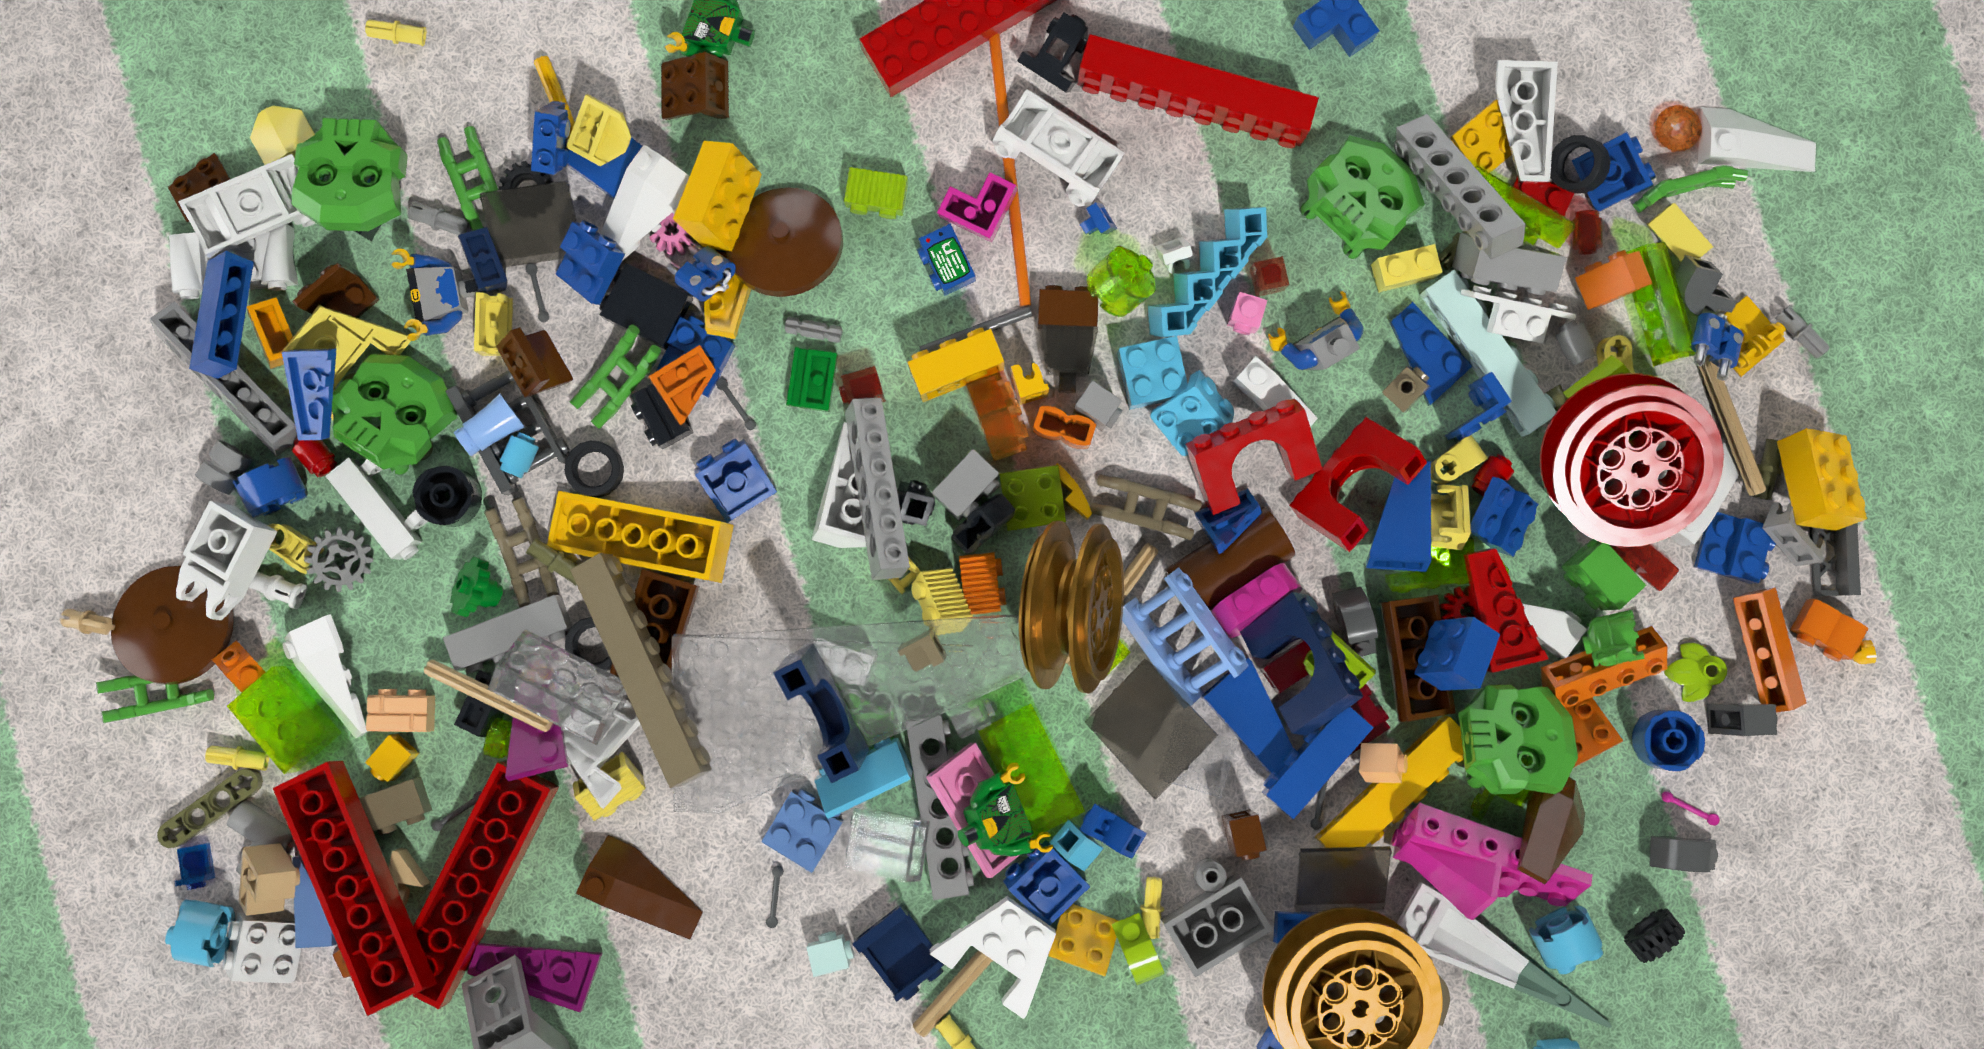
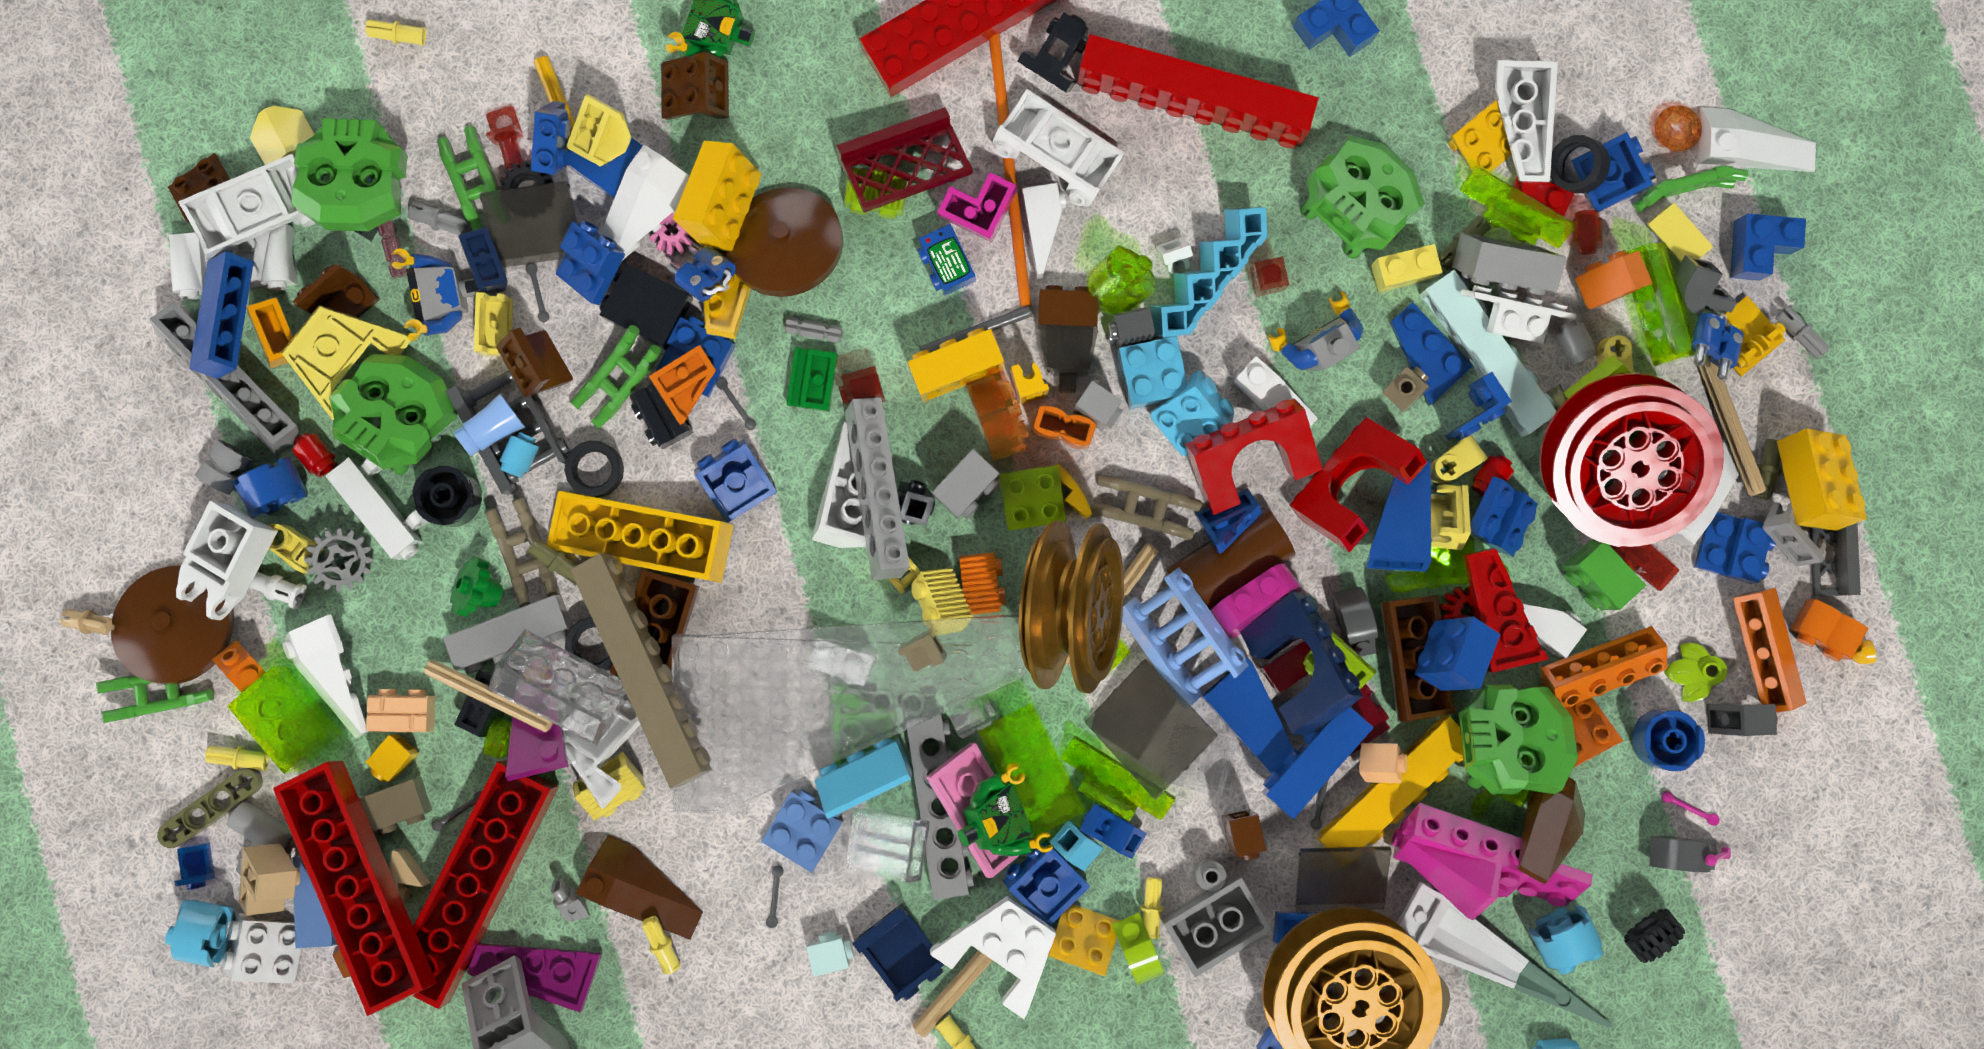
blue wing [282,348,337,440] -> none
dark blue arch [773,643,869,783] -> none
black brick [952,493,1016,553] -> none
blue tile [1080,202,1118,235] -> none
bright pink brick [1227,292,1268,335] -> none
light grey brick [1394,114,1525,259] -> none
bright green helmet [1582,610,1645,666] -> none
none -> clear pink axle [377,221,407,278]
none -> clear red bracket [486,106,524,169]
none -> light grey piece [551,878,590,922]
none -> light yellow axle [642,916,681,974]
none -> dark red fence [836,107,973,213]
none -> white slope [1022,182,1066,280]
none -> clear neon green bracket [1061,736,1176,821]
none -> dark grey brick [1107,307,1155,350]
none -> dark pink hinge [1705,847,1731,866]
none -> blue brick [1730,213,1806,281]

